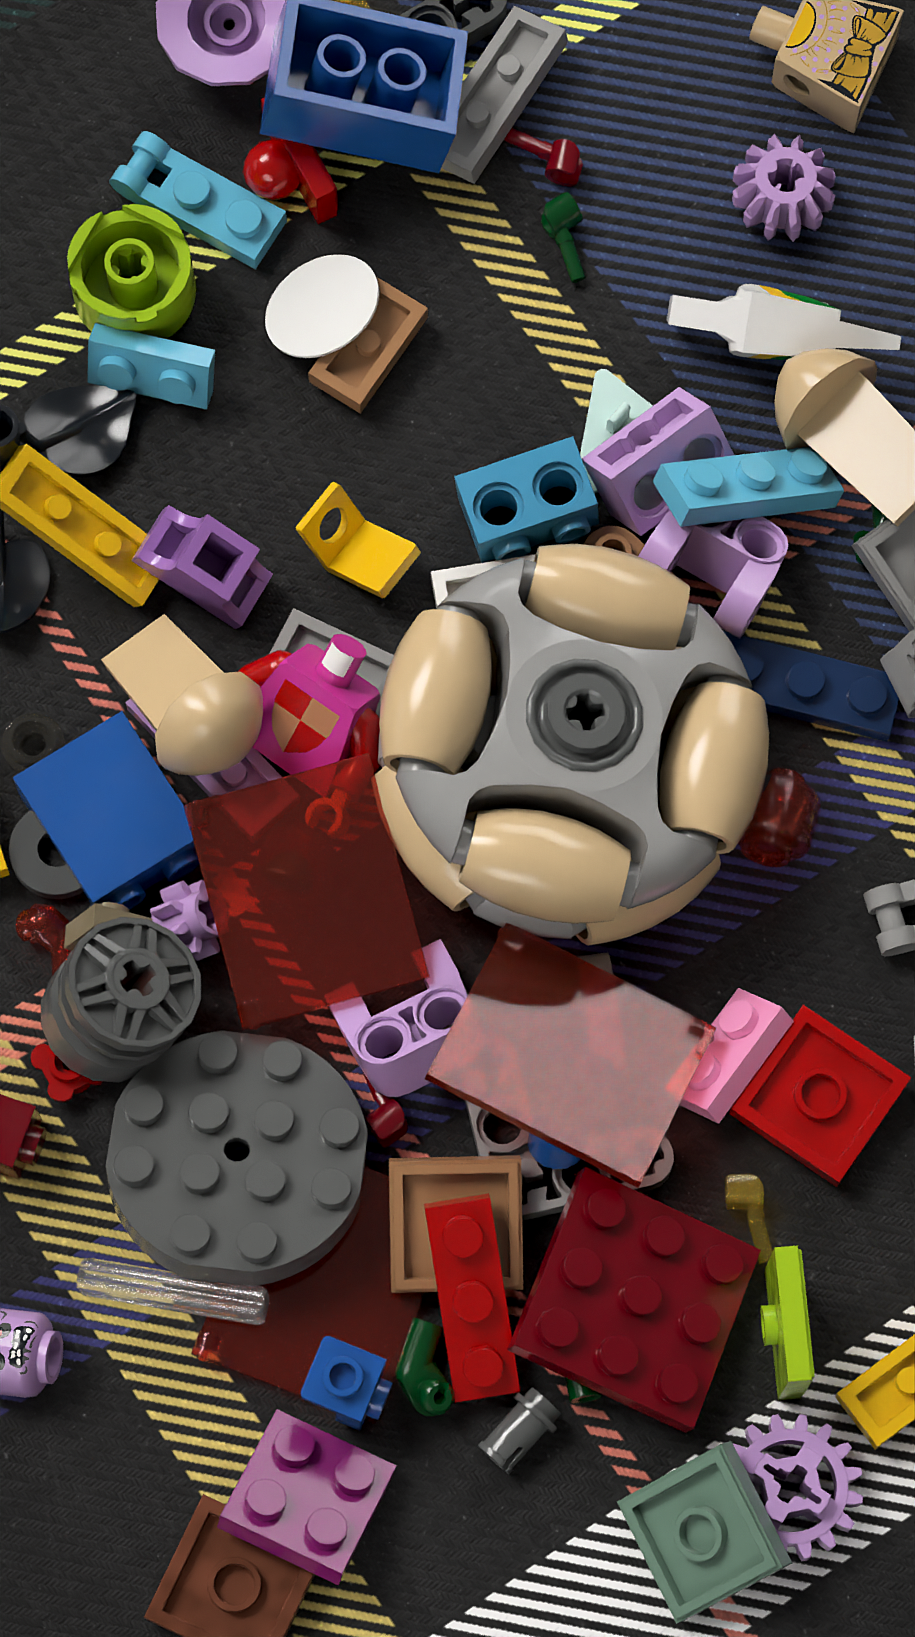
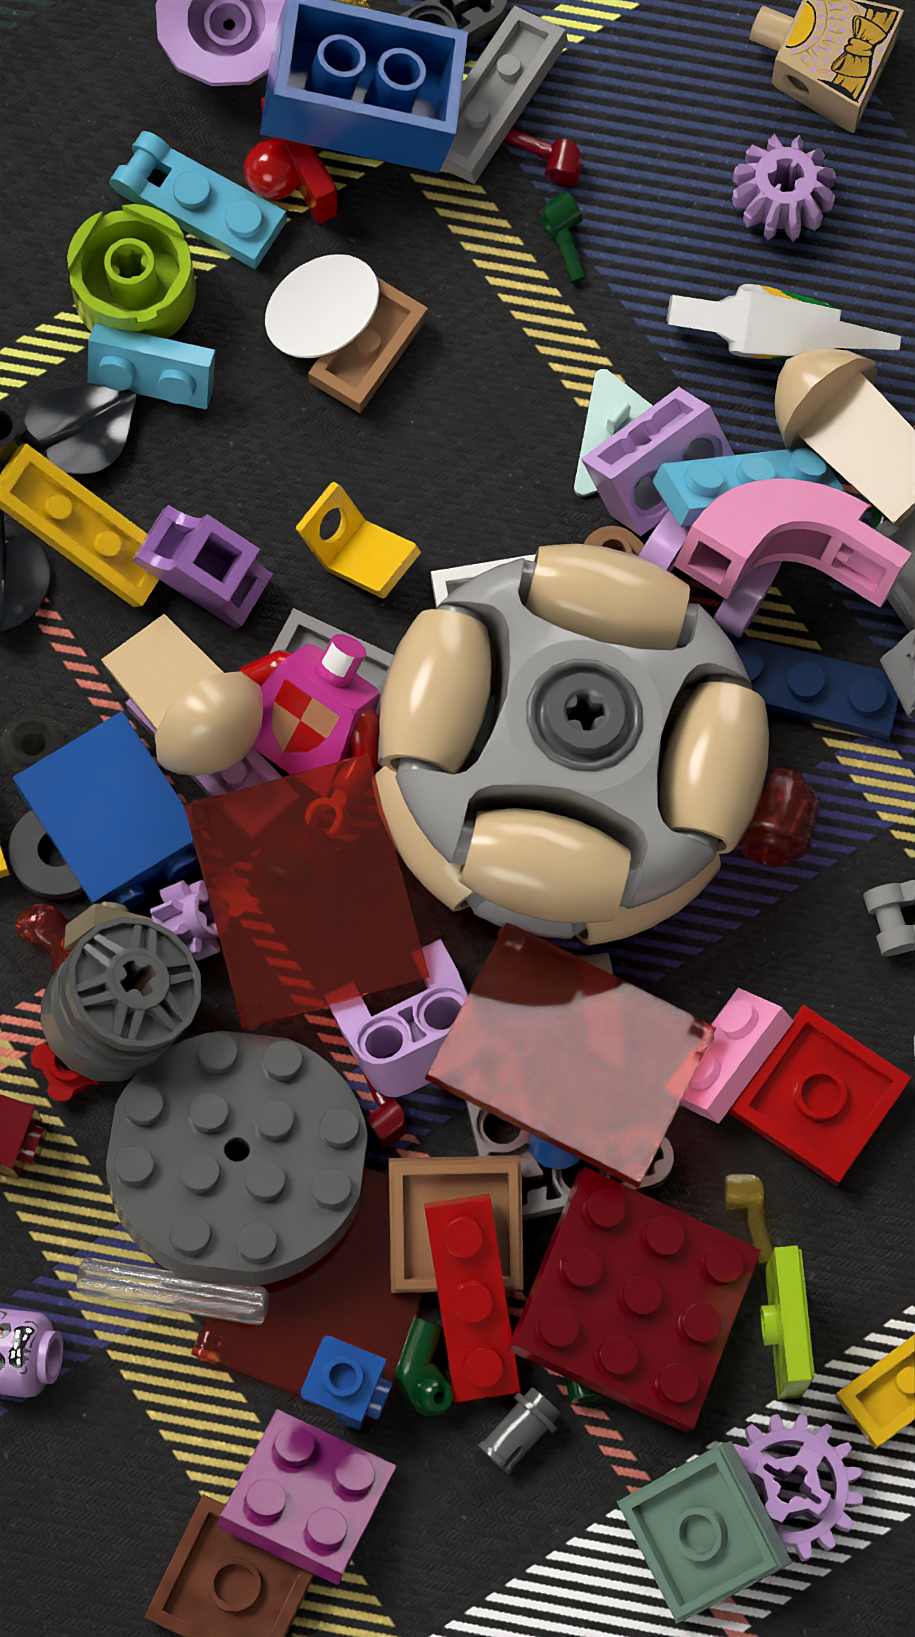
dark azure brick [454,436,599,563] -> none
none -> bright pink arch [673,479,912,607]

